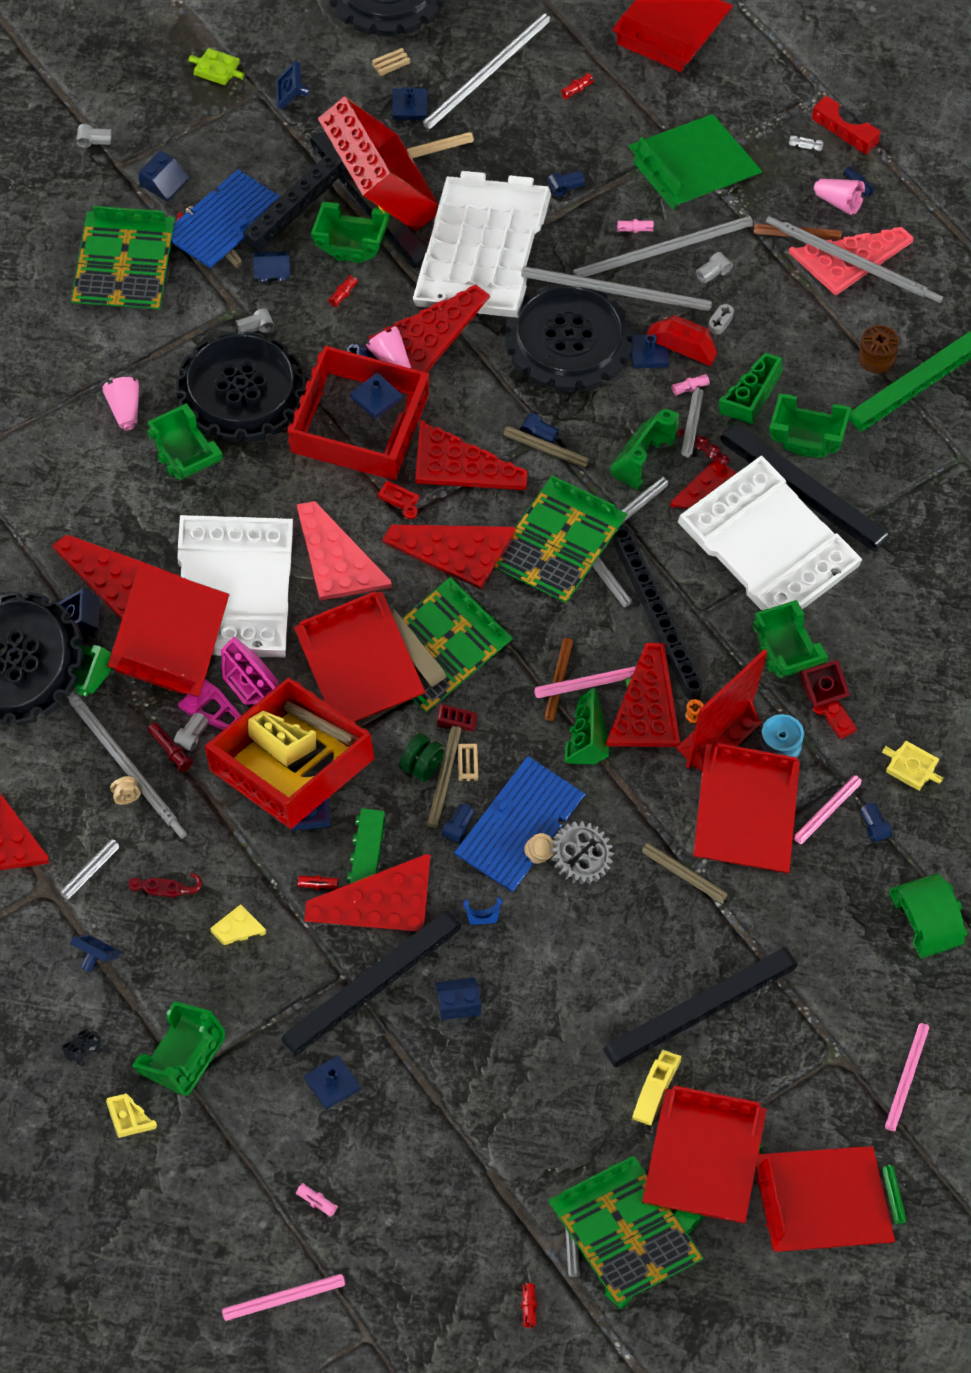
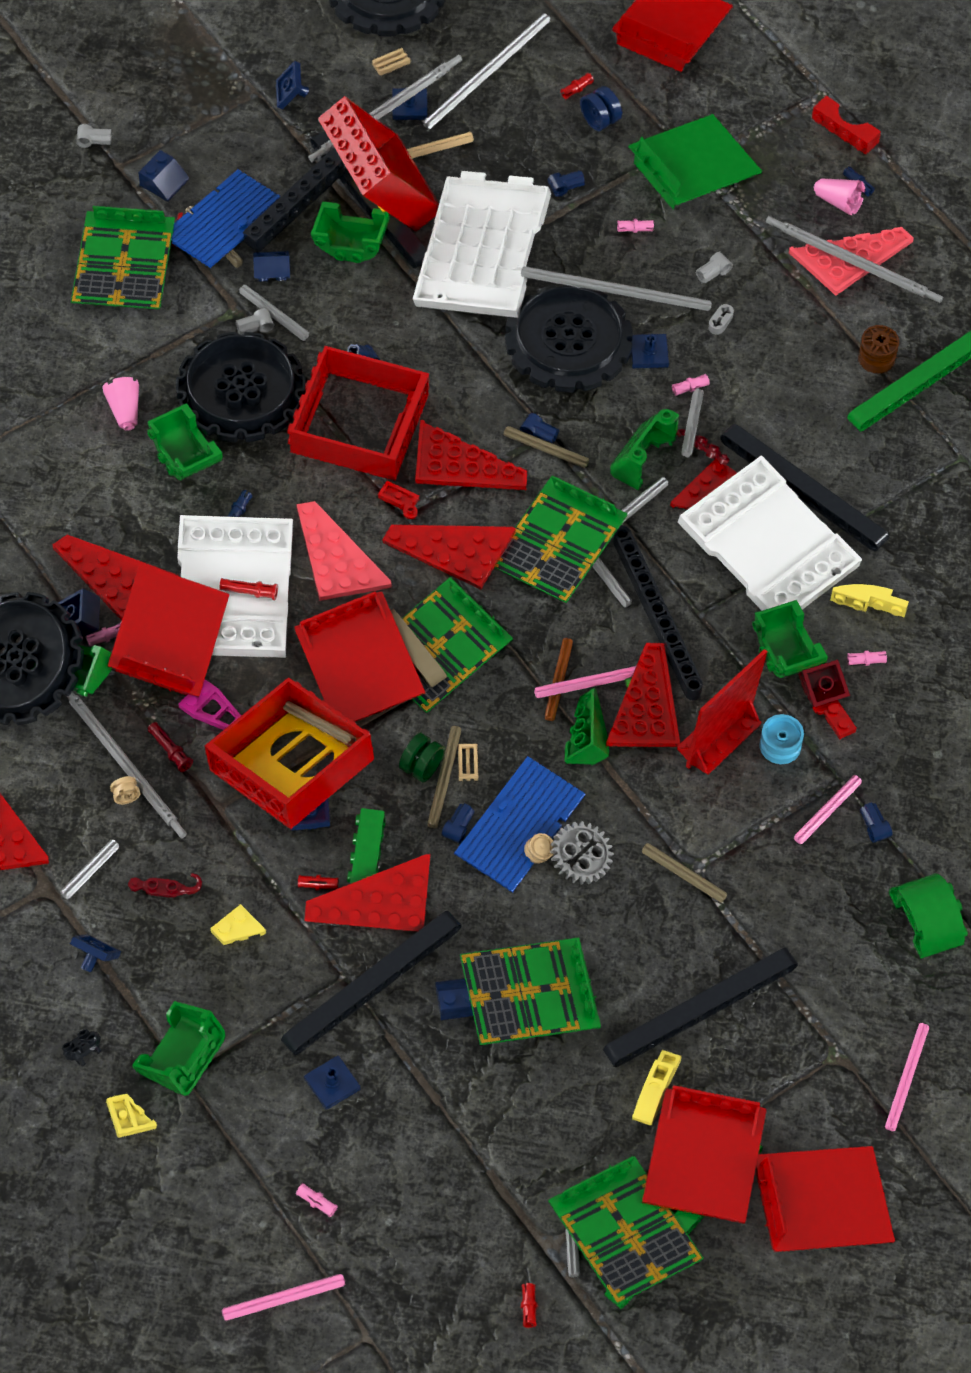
light grey piece [174,713,209,752] -> none
lime plate [189,48,245,85] -> none
dark pink wedge [221,637,279,705] -> none
light yellow wedge [248,711,316,767] -> none
red pin [328,275,358,307] -> none
dark blue tile [350,373,402,419] -> none
bright pink cone [366,327,411,368] -> none
red wing [368,284,490,373] -> none
dark red slope [437,704,477,731] -> none
blue helmet [463,897,502,925] -> none
light grey axle [573,216,753,277] -> none
red wedge [644,315,717,366] -> none
orange bush [685,699,704,724] -> none
red door [693,743,800,873] -> none
green wedge [719,353,783,425] -> none
dark orange axle [754,223,841,240] -> none
green cylinder [769,393,851,458] -> none
light grey axle [789,135,823,151] -> none
light yellow plate [882,741,943,791] -> none
green axle [883,1165,906,1225] -> none
none -> bright pink pin [86,623,121,647]
none -> red pin [219,578,278,601]
none -> dark blue pin [227,490,253,517]
none -> light grey axle [239,284,309,341]
none -> light grey axle [308,55,462,162]
none -> door [460,938,601,1045]
none -> dark blue wheel [580,86,622,131]
none -> light yellow slope [830,584,909,617]
none -> bright pink pin [847,651,887,666]

